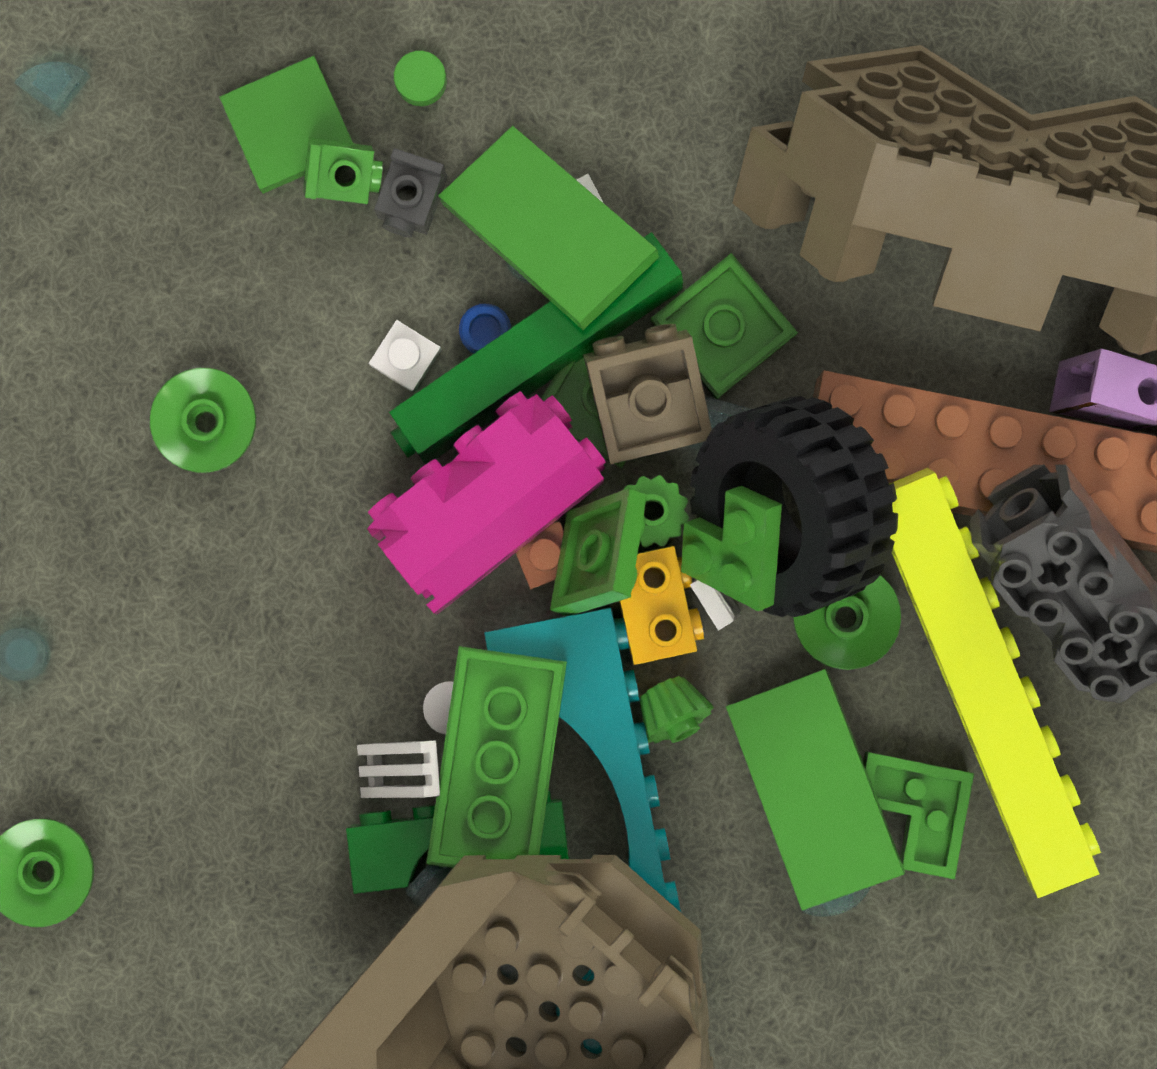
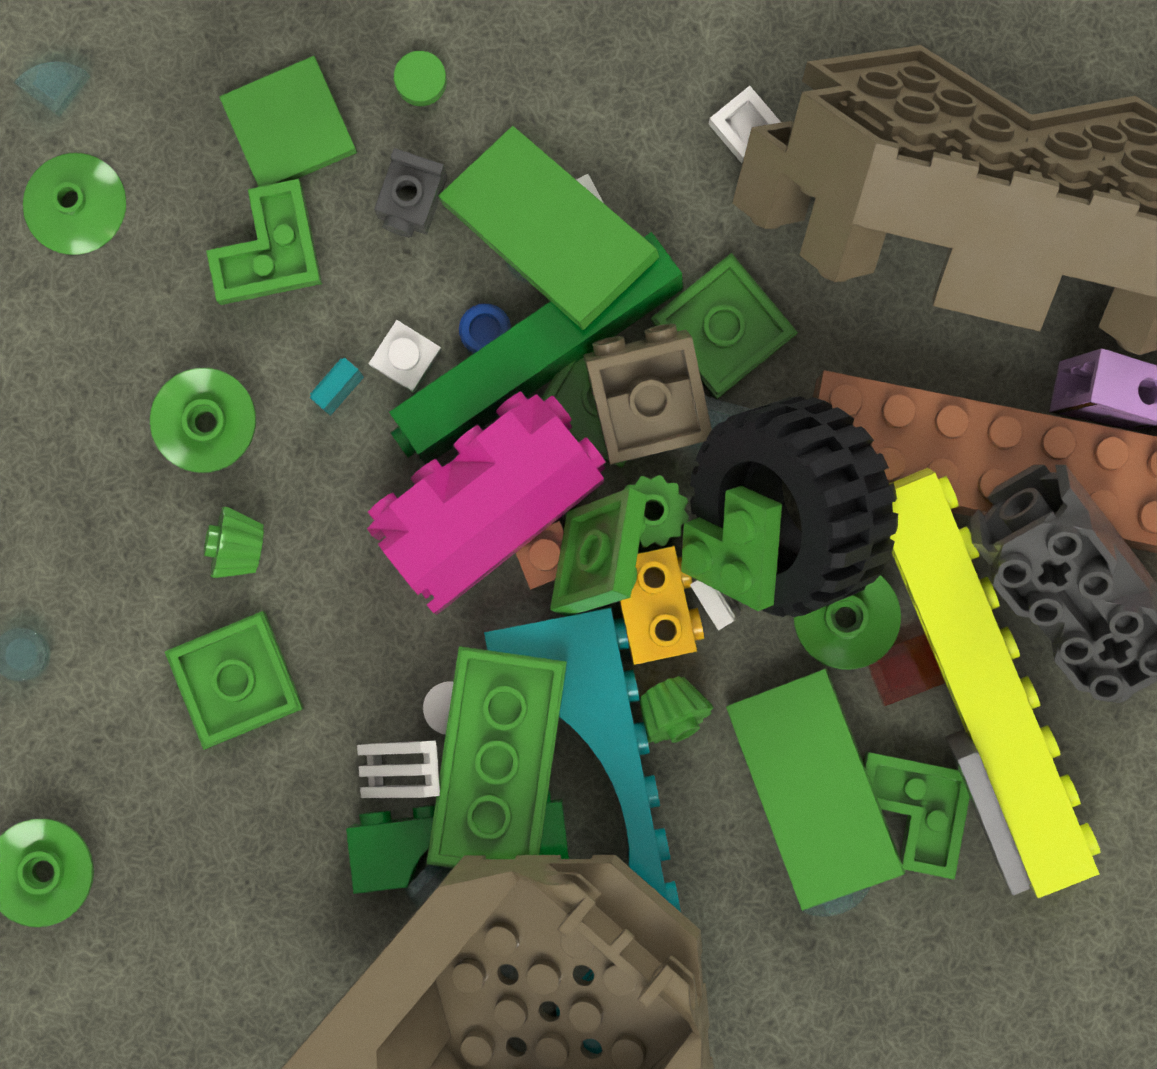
bright green brick [303,137,383,204] -> none
none -> bright green dish [23,153,126,255]
none -> bright green tile [165,611,304,750]
none -> bright green piece [203,507,264,578]
none -> bright green plate [206,179,322,305]
none -> teal tile [309,357,364,416]
none -> white plate [709,86,781,163]
none -> clear red plate [868,633,945,706]
none -> tile [946,730,1031,896]

